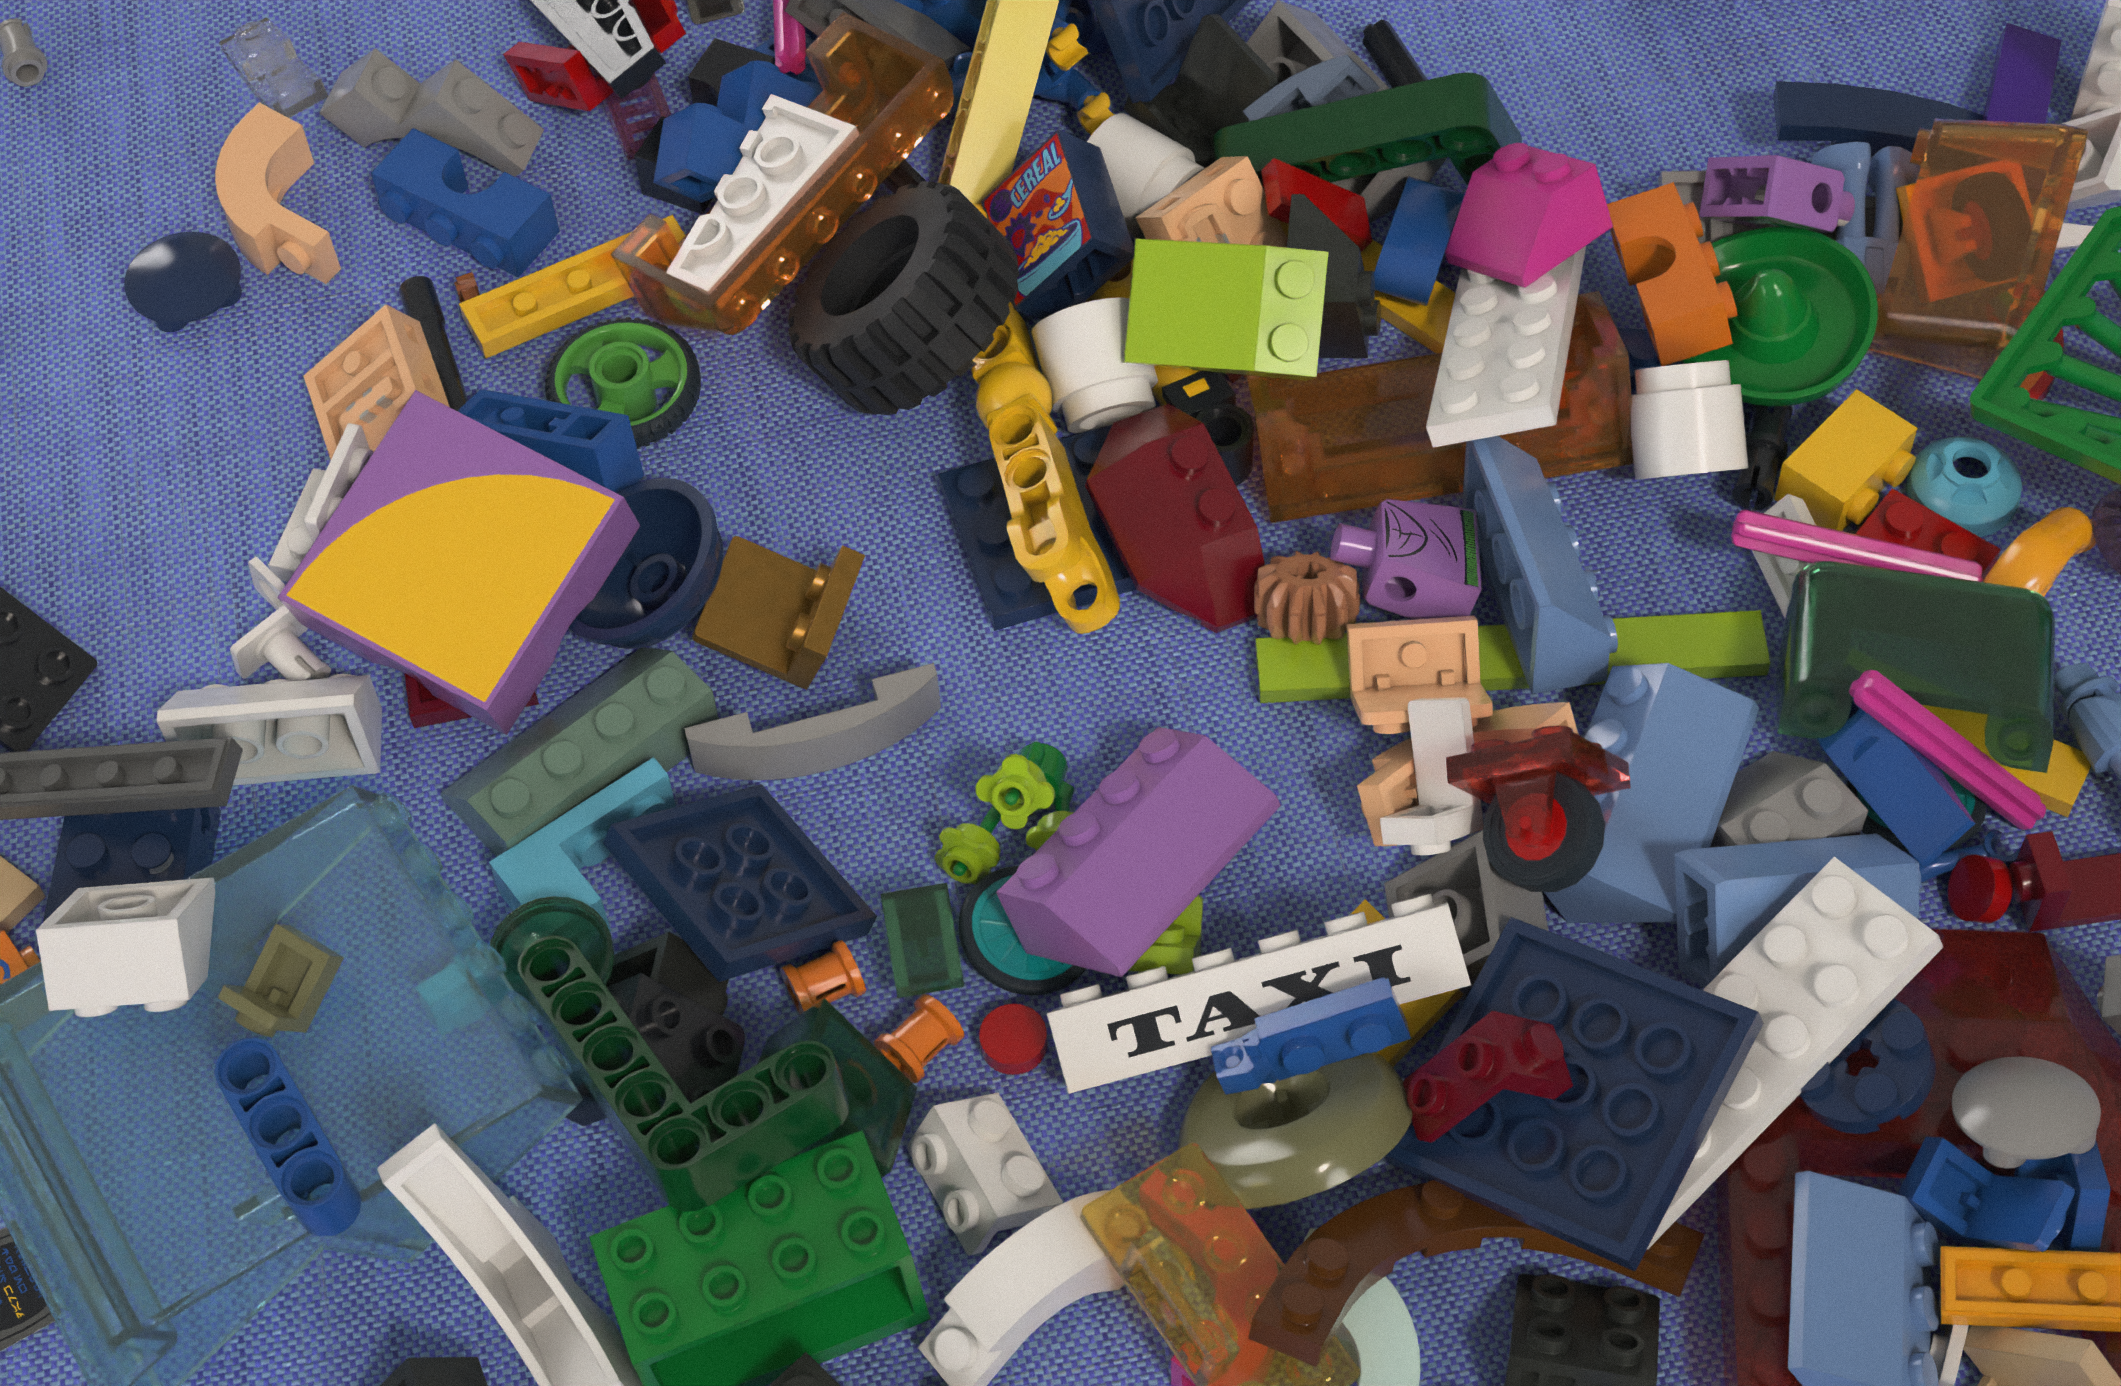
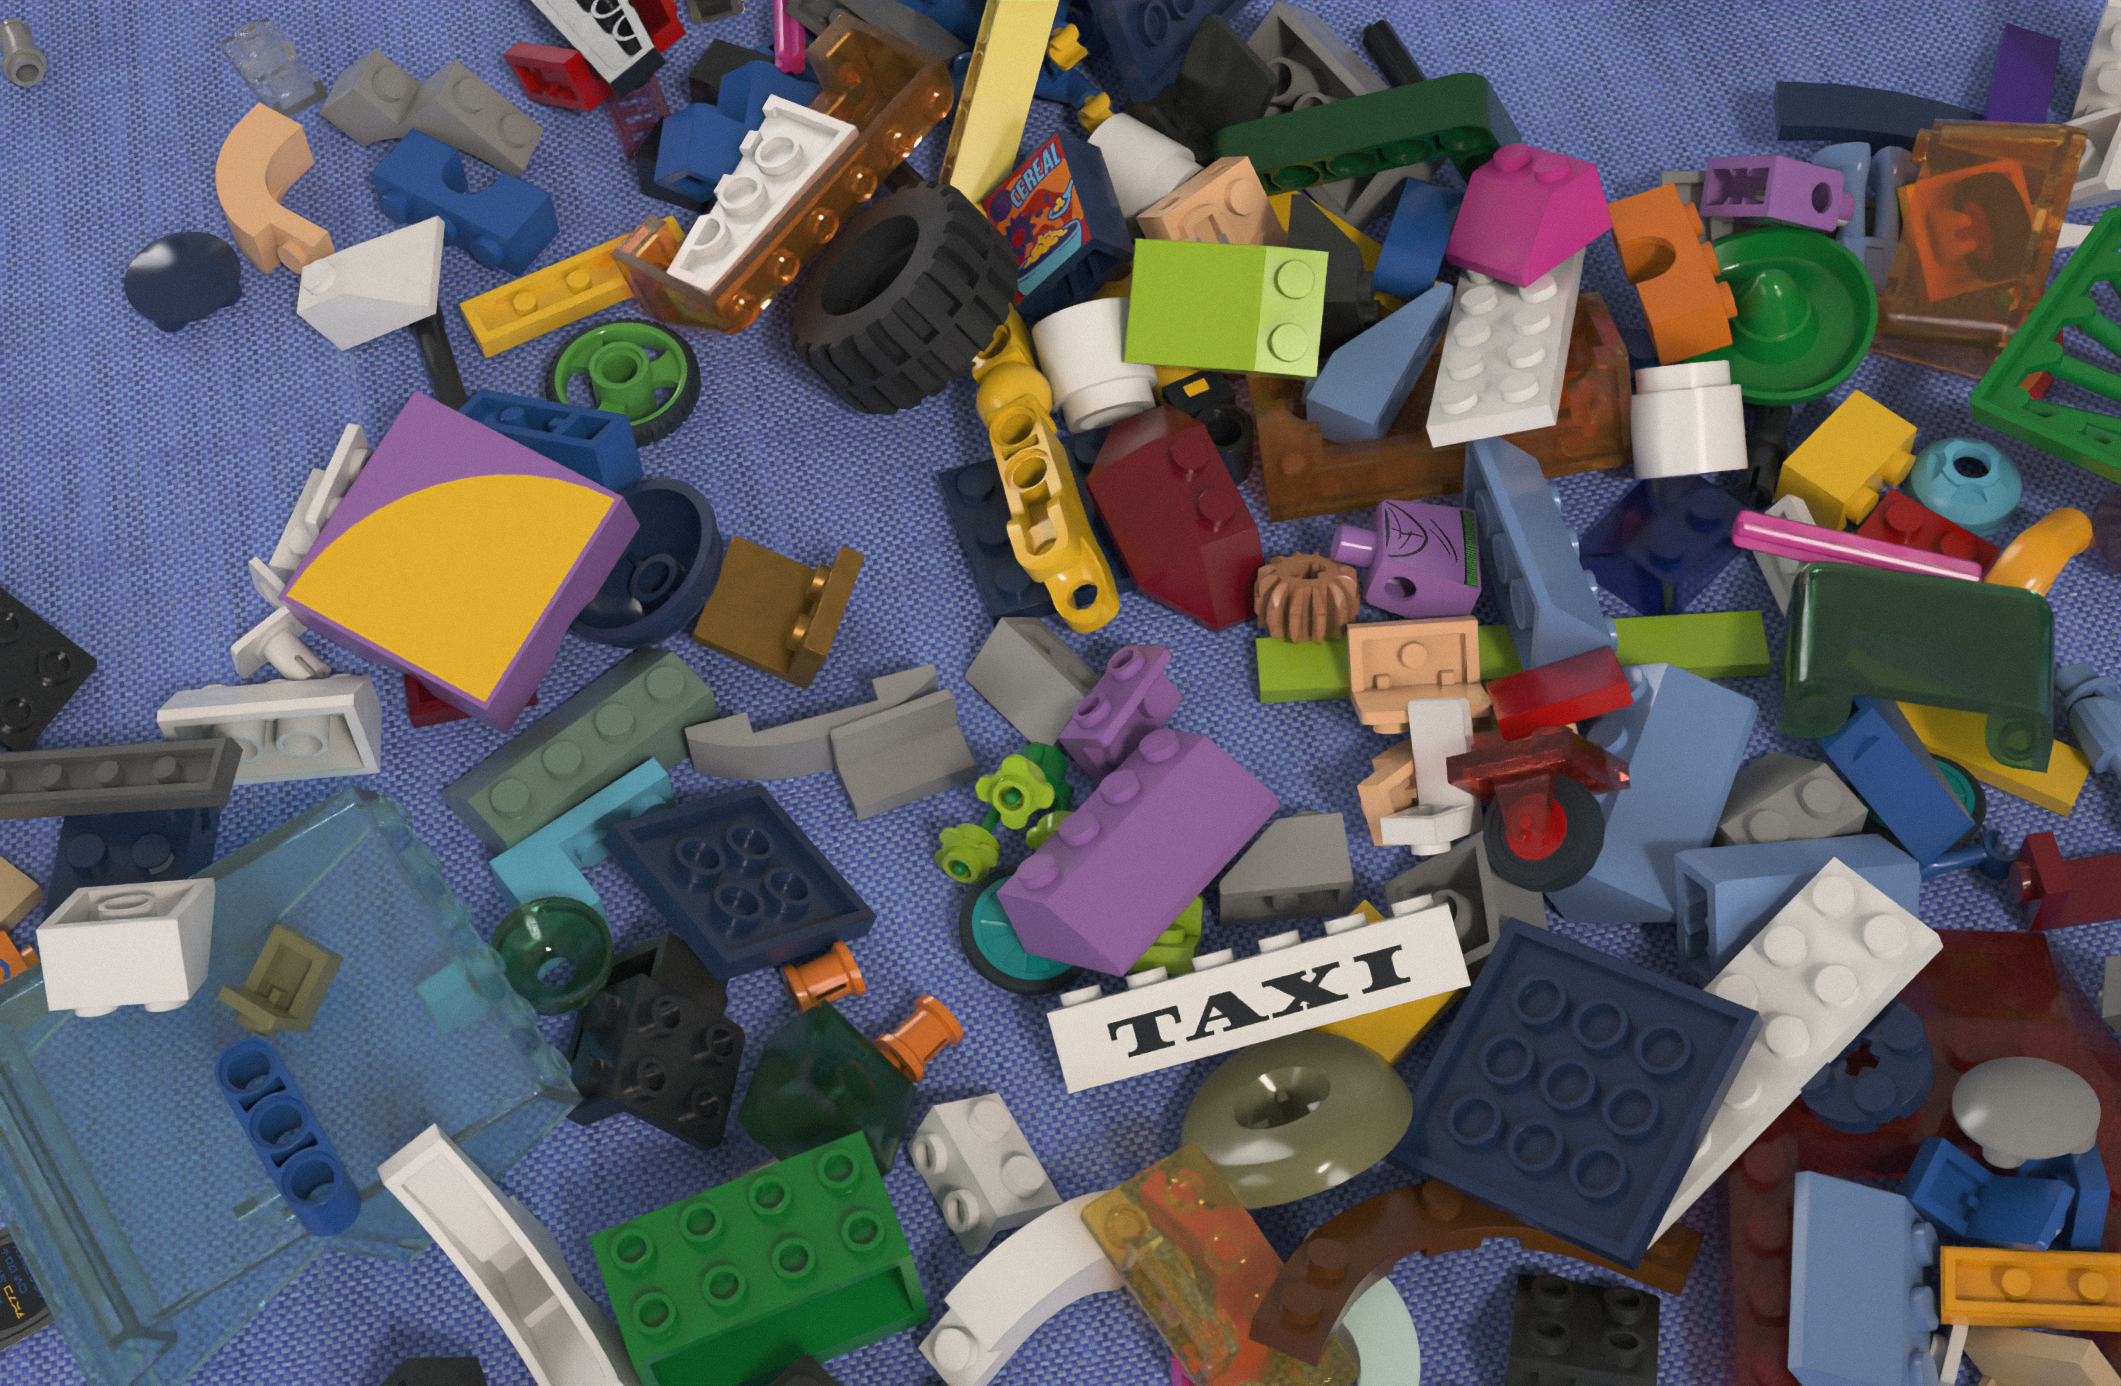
light nougat piece [303,304,450,460] -> none
dark orange piece [454,272,480,302] -> none
dark green beam [517,936,850,1212] -> none
clear green slope [880,883,964,998] -> none
red tile [979,1004,1048,1075] -> none
blue hinge [1211,977,1411,1095] -> none
sand blue slope [1243,55,1380,121] -> none
red tile [1261,158,1372,252] -> none
dark red bracket [1403,1011,1573,1143] -> none
dark pink axle [1849,670,2046,830] -> none
red tile [1948,855,2013,924] -> none
none -> white slope [297,216,445,351]
none -> light grey panel [829,689,978,821]
none -> light grey panel [965,617,1101,749]
none -> medium lavender bracket [1058,645,1183,788]
none -> light grey slope [1218,811,1354,927]
none -> medium blue slope [1301,282,1453,458]
none -> red tile [1485,645,1634,743]
none -> clear blue slope [1578,475,1751,617]

